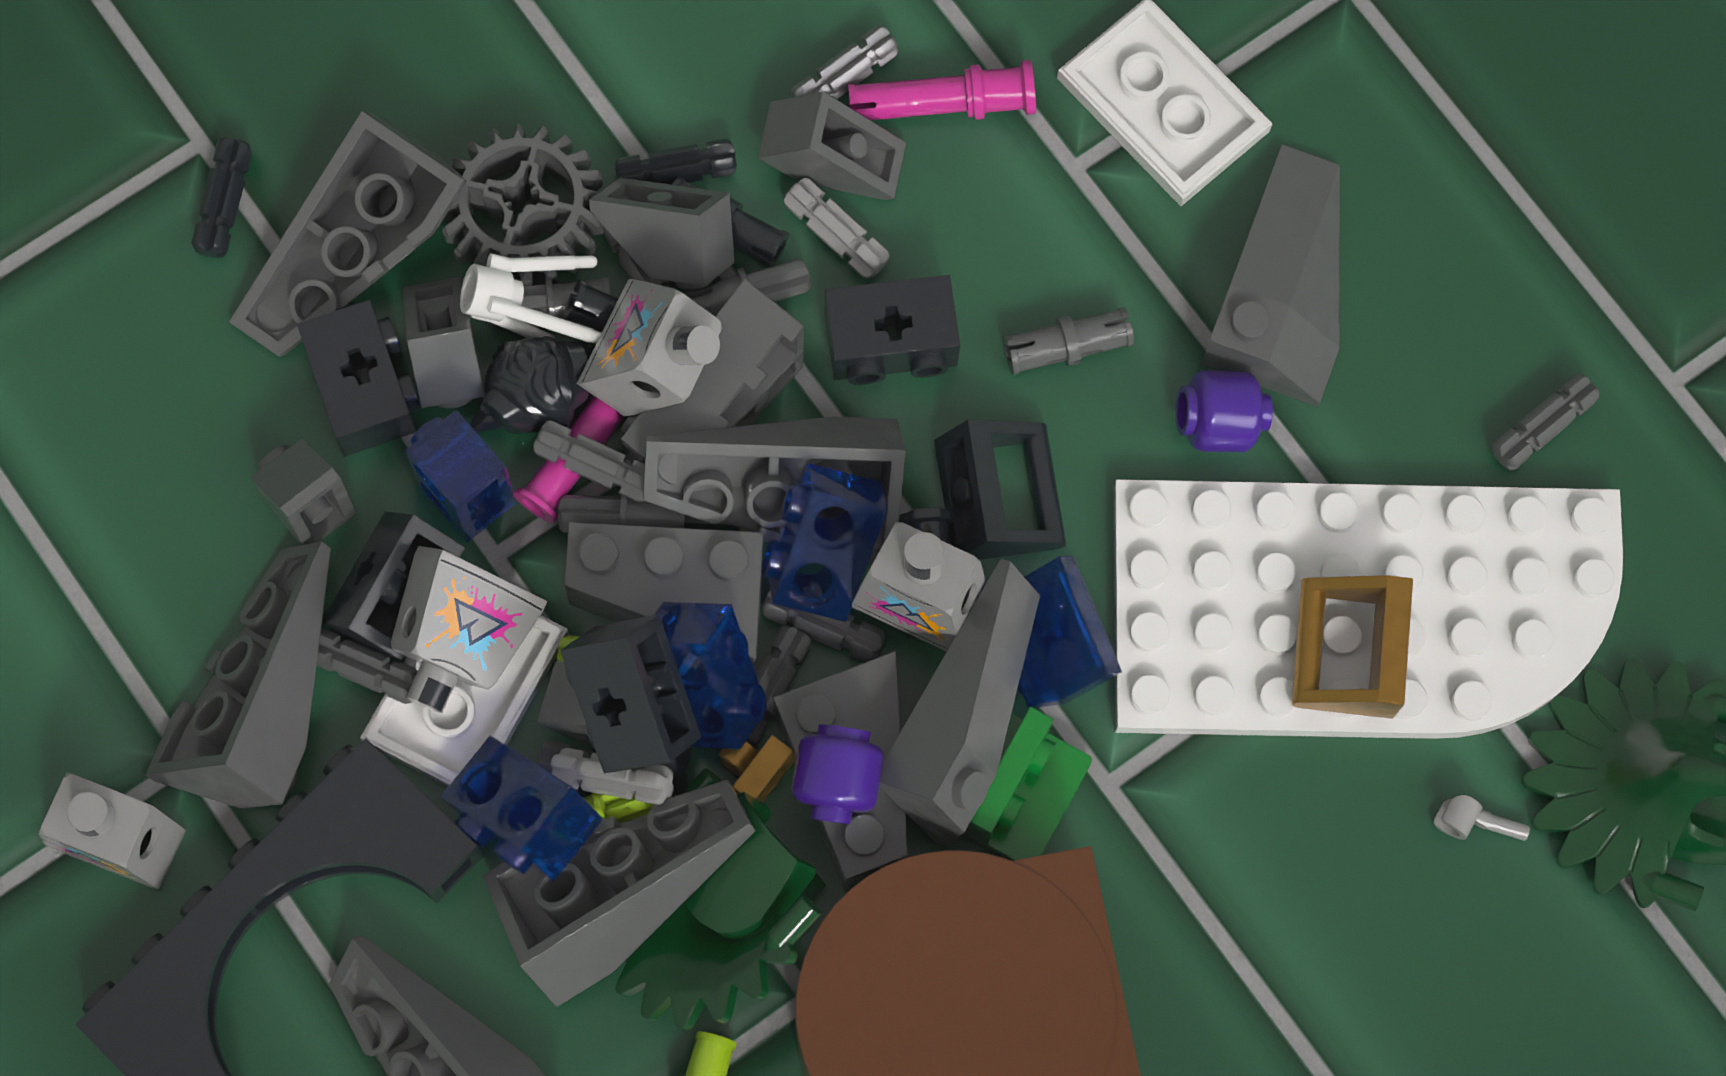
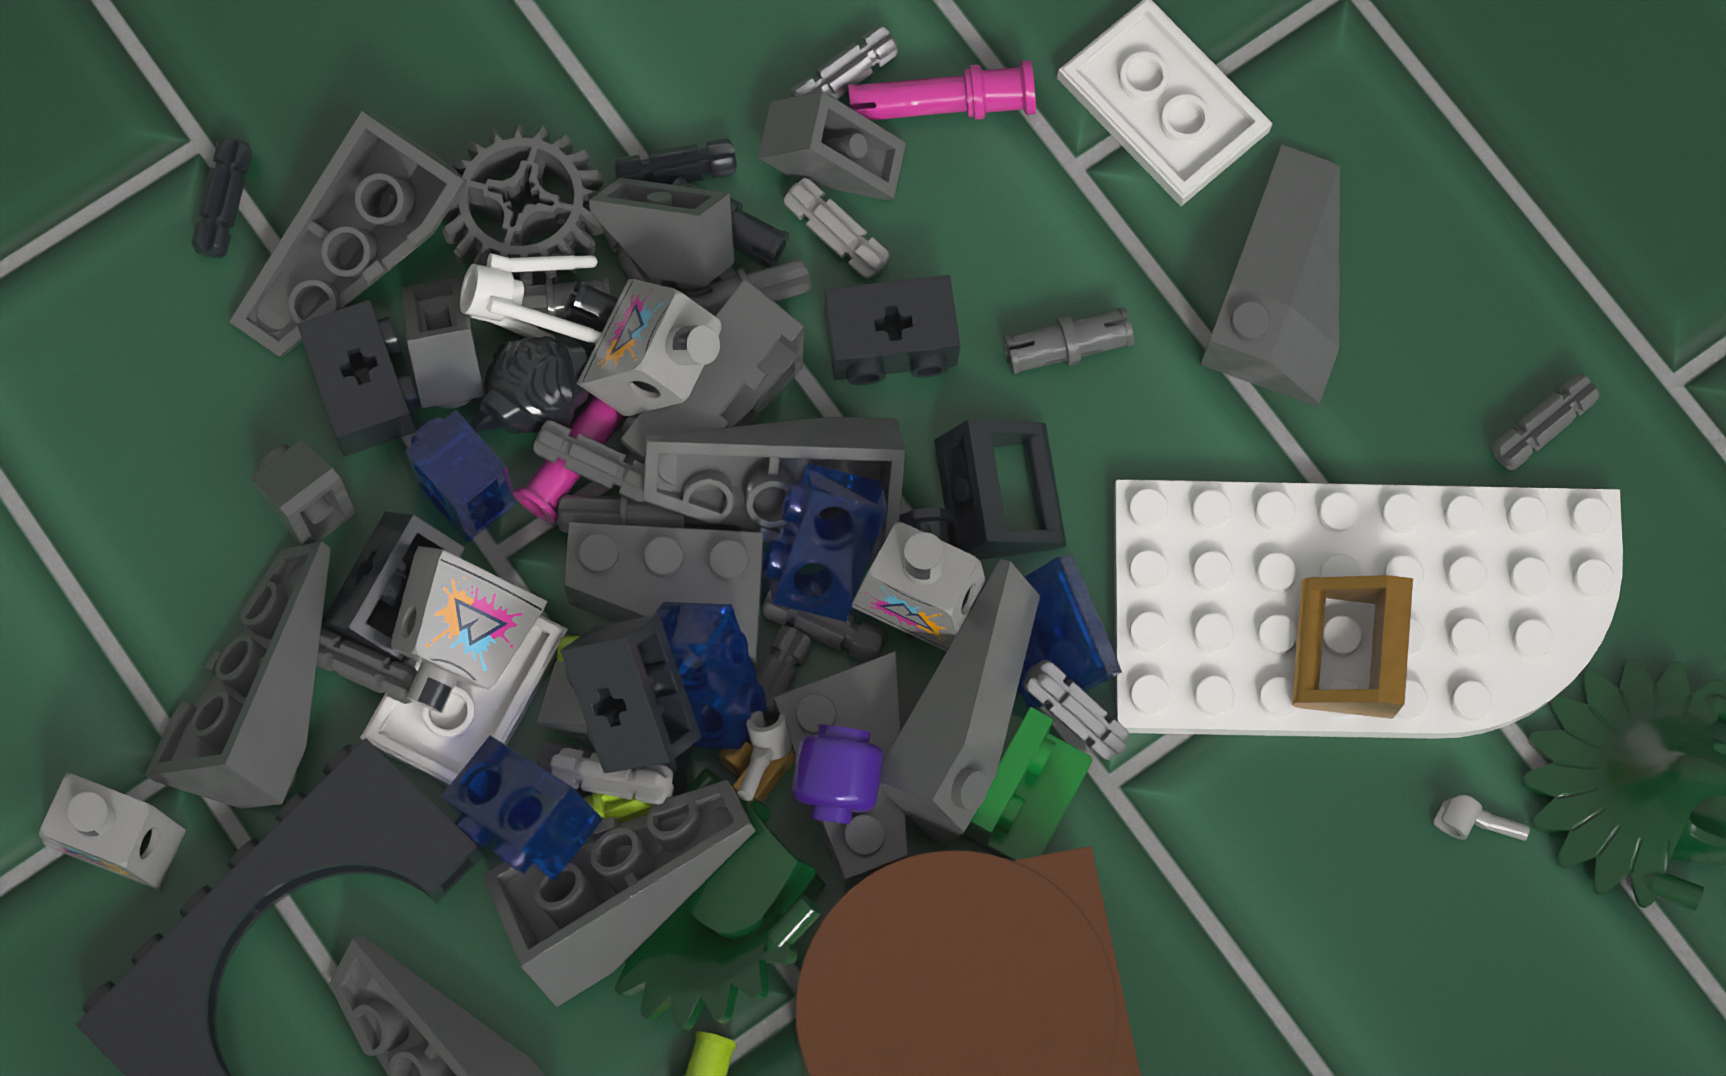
dark purple head [1175,370,1273,453] -> none
none -> light grey hand [737,711,792,801]
none -> axle [1023,659,1130,760]

